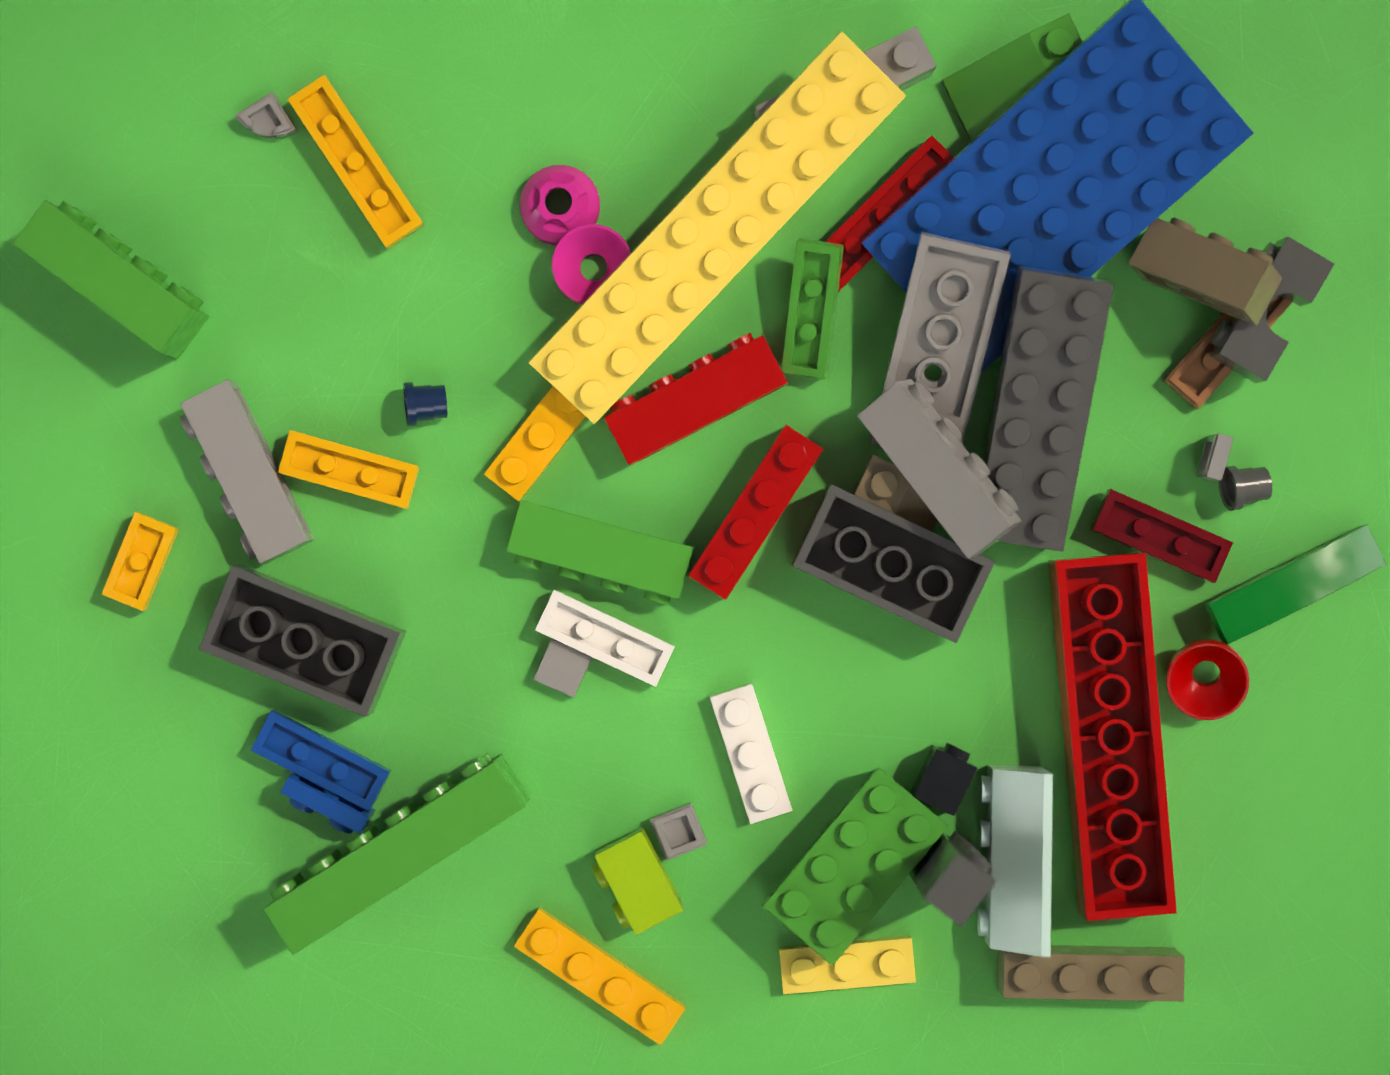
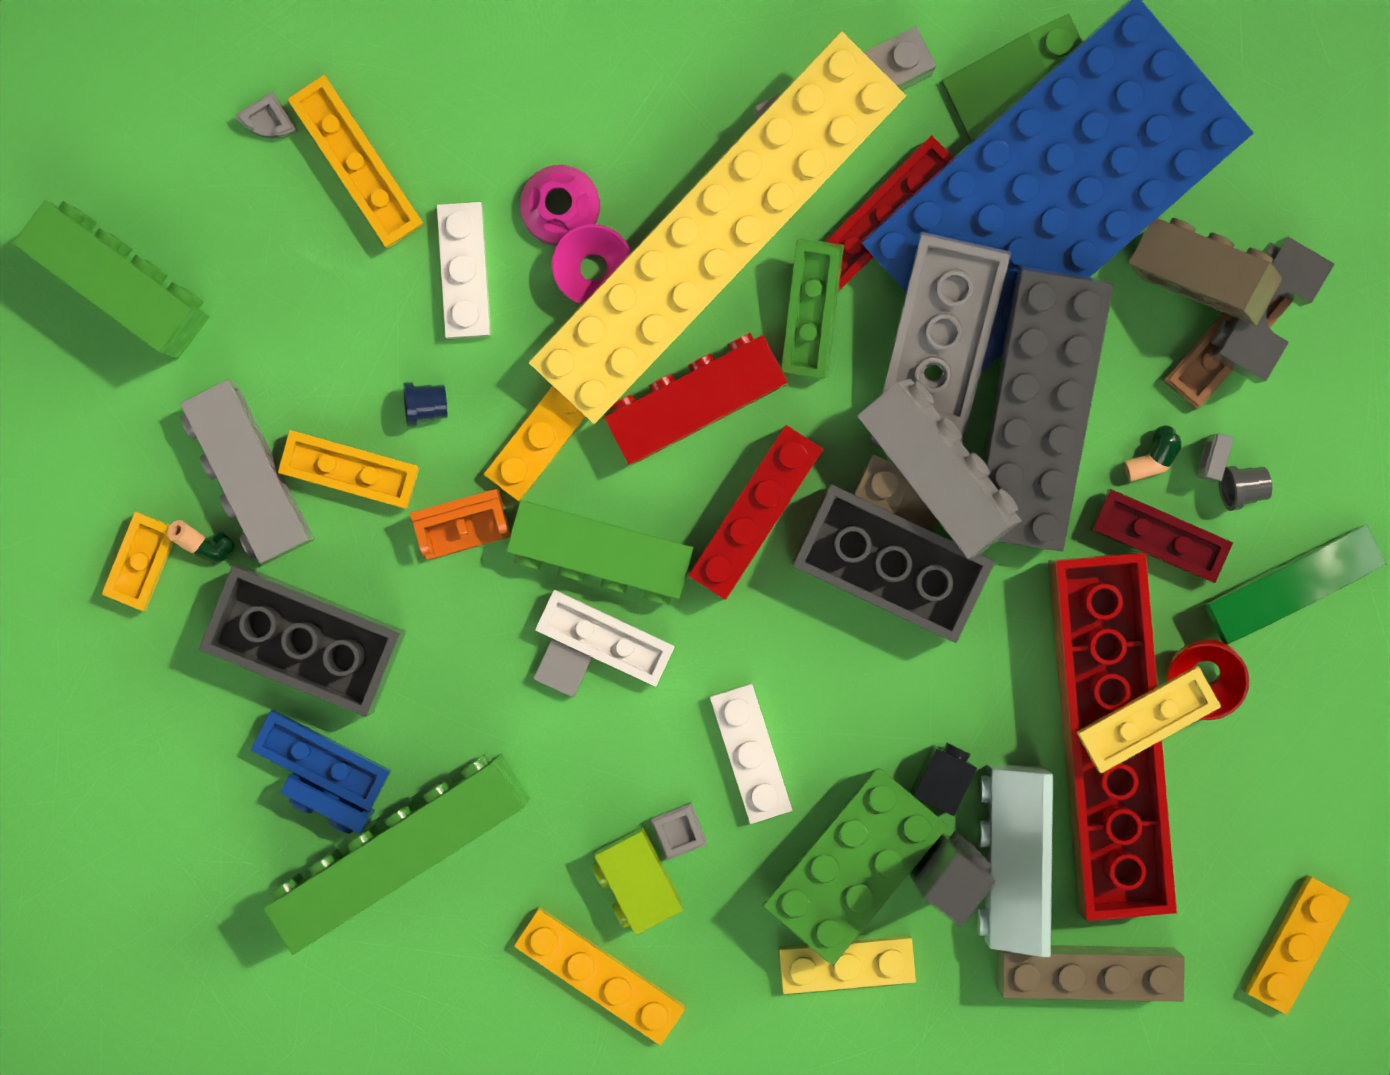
none -> arm [167,520,234,563]
none -> orange hinge [410,489,511,560]
none -> white plate [437,202,491,339]
none -> light yellow plate [1076,666,1221,773]
none -> arm [1124,425,1182,482]
none -> yellow plate [1244,875,1351,1015]

